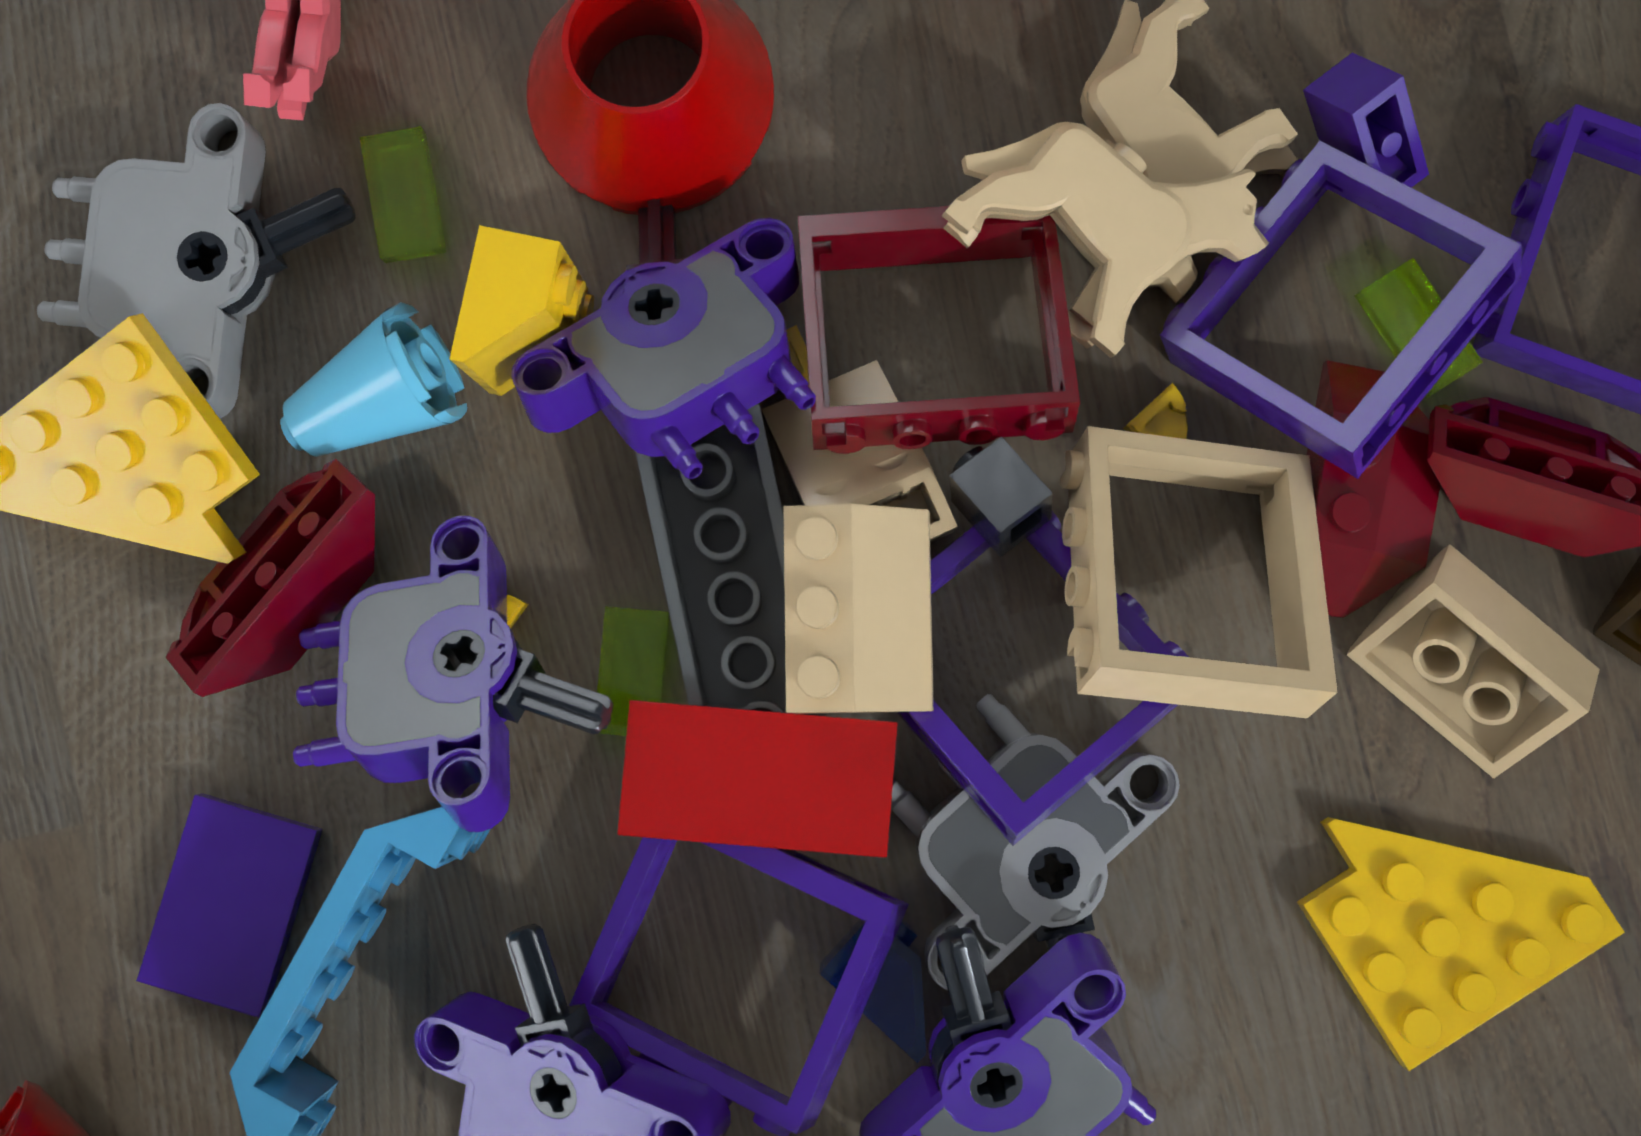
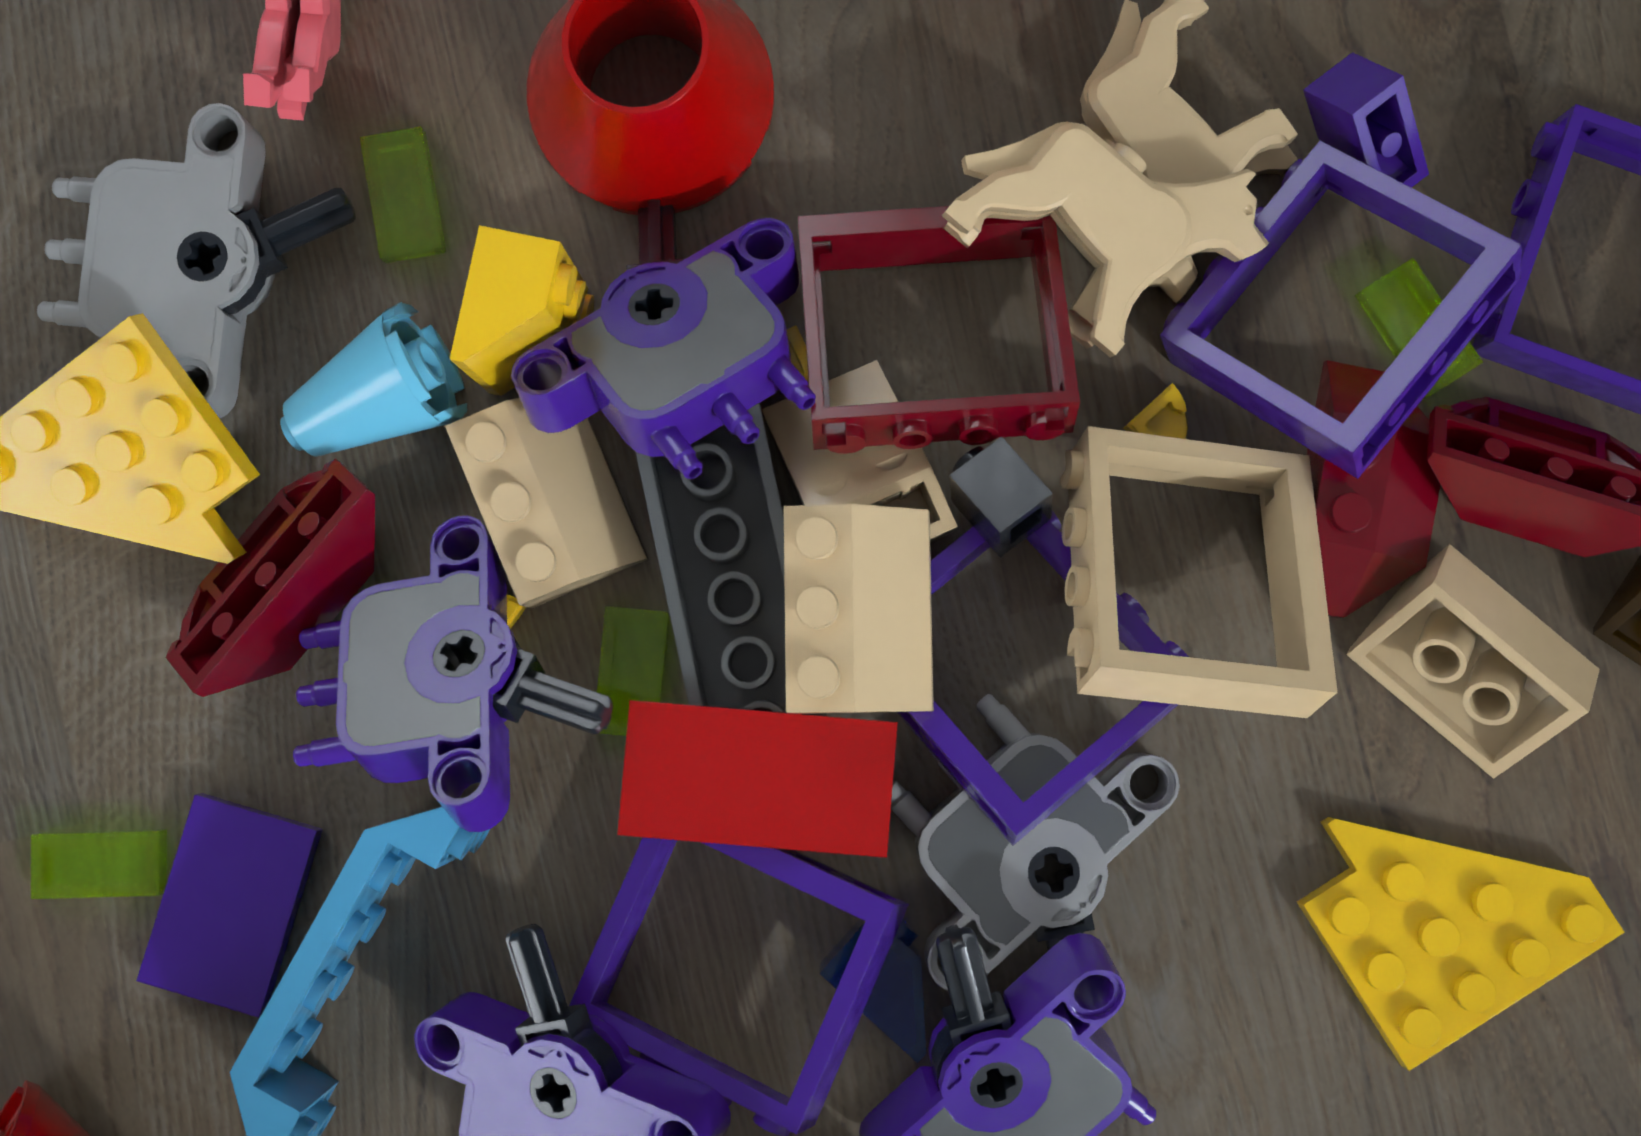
none -> clear neon green tile [31,829,167,899]
none -> tan slope [445,398,648,608]

